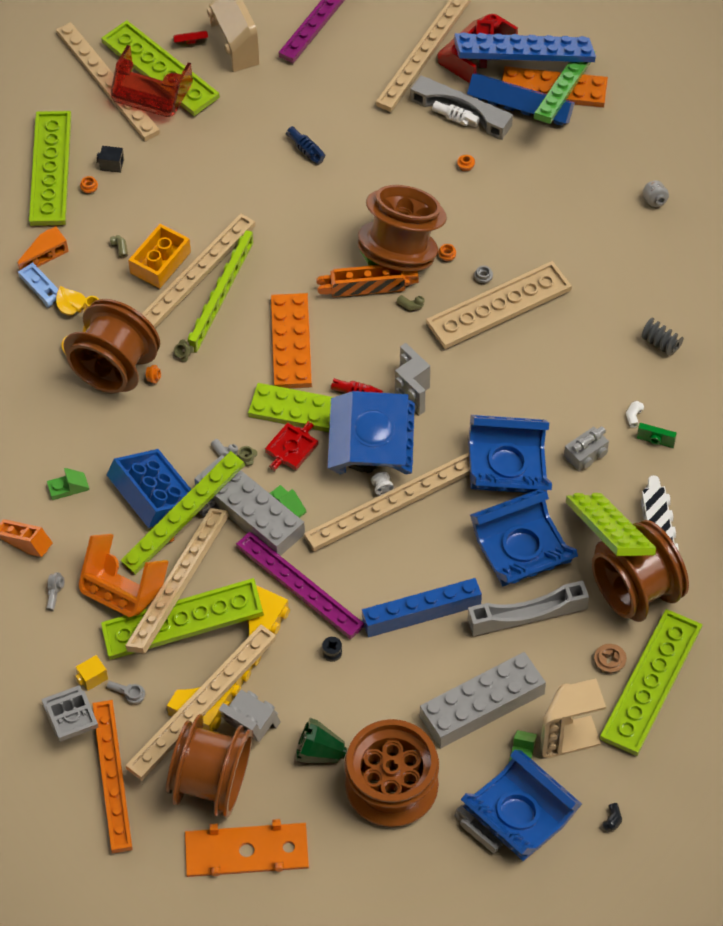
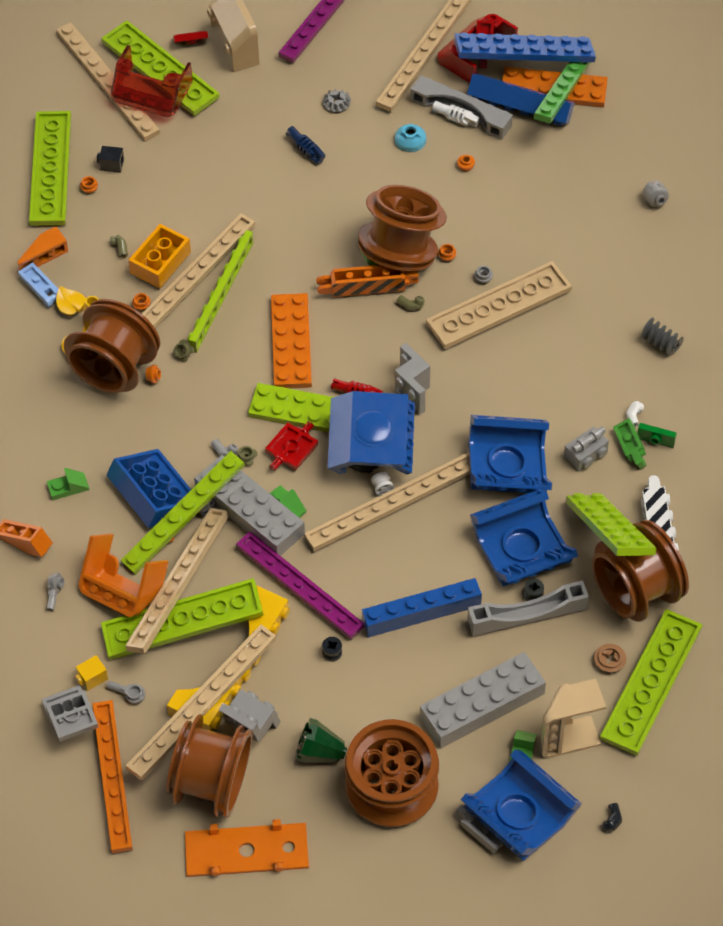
none -> orange plate [132,293,151,311]
none -> light grey gear [323,88,351,112]
none -> medium azure piece [395,124,426,152]
none -> pearl dark grey wheel [524,578,544,601]
none -> bright green hinge [613,418,647,469]

